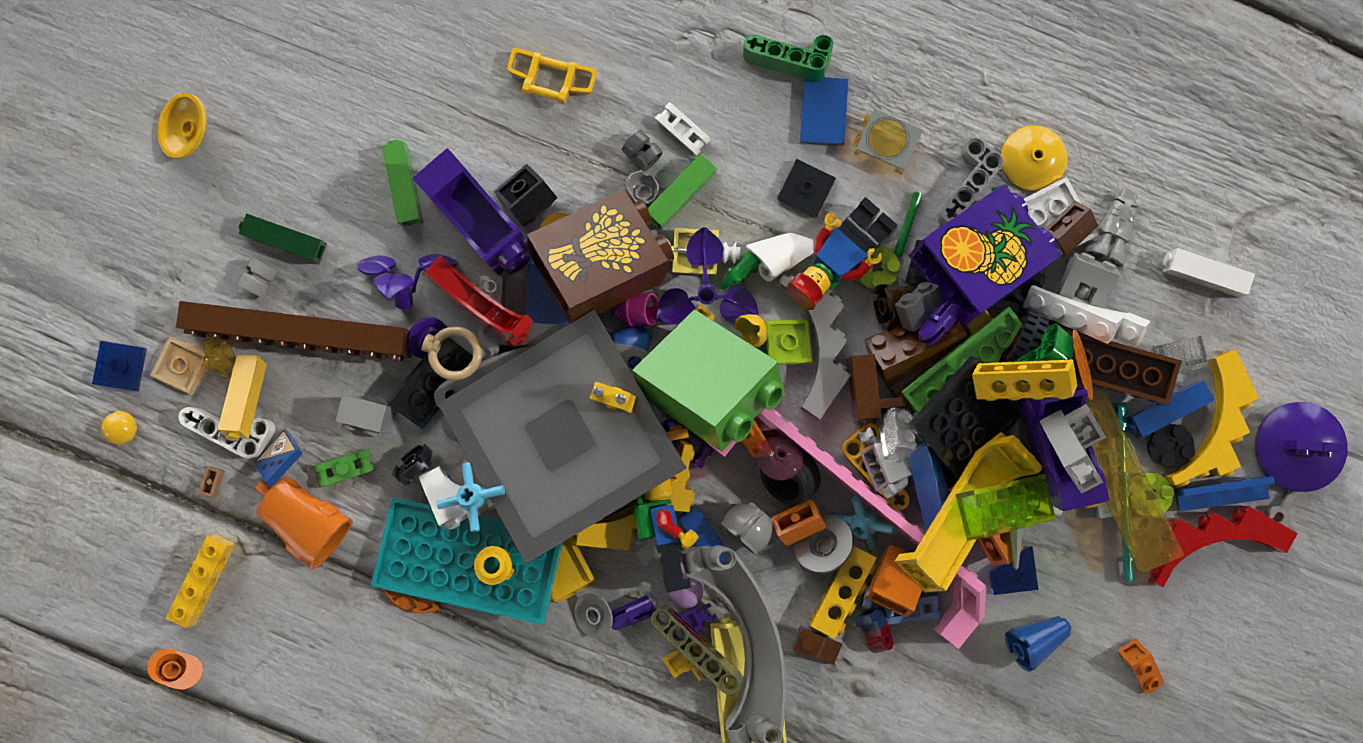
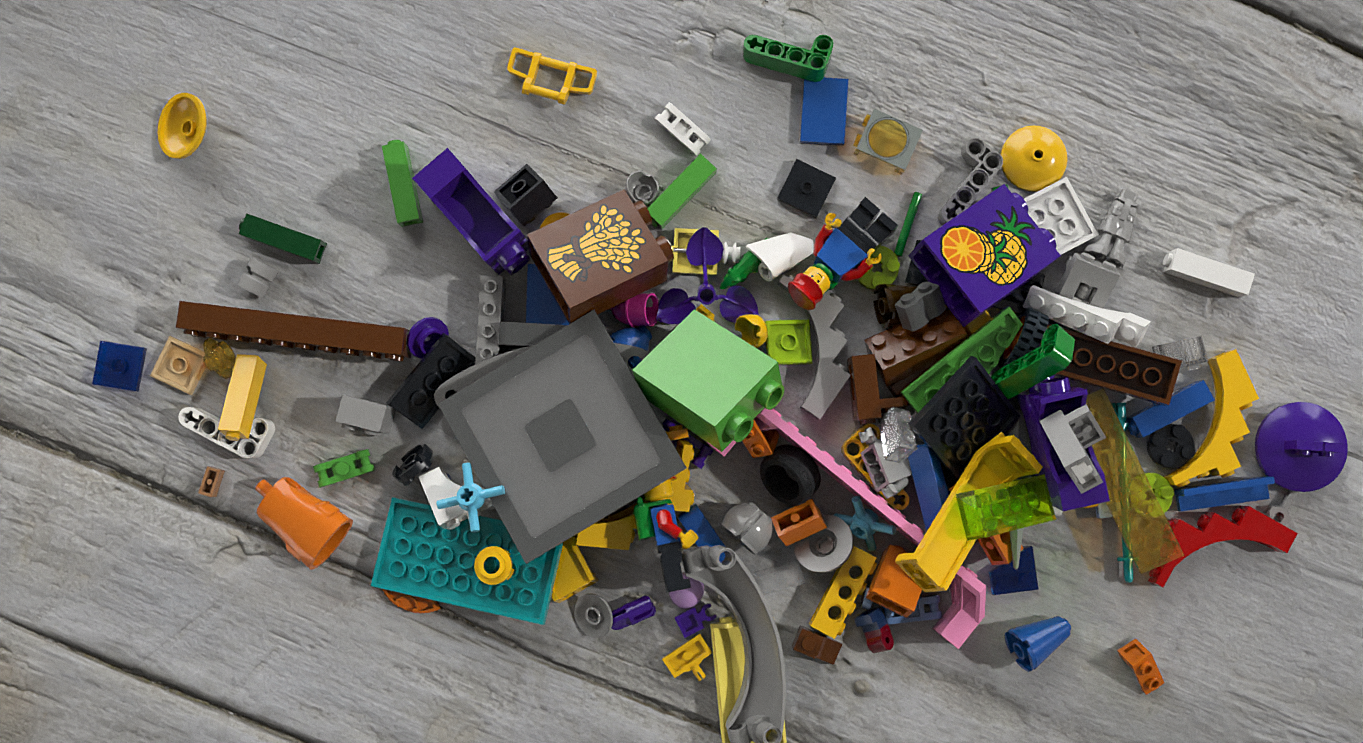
yellow hair [101,411,138,446] -> none
orange piece [147,648,203,690] -> none
yellow brick [166,534,236,628] -> none
blue tile [254,429,302,487] -> none
dark purple plant [357,254,459,309] -> none
red arch [422,256,533,346] -> none
tan piece [422,326,482,380] -> none
yellow piece [590,381,637,413] -> none
dark grey wheel [621,130,663,172] -> none
olive beam [651,606,743,695] -> none
clear pink dish [757,436,803,480] -> none
dark purple arm [918,301,963,345] -> none
yellow brick [972,360,1077,401] -> none
reddish brown panel [1045,201,1098,256] -> none
orange sticker [1073,329,1093,400] -> none

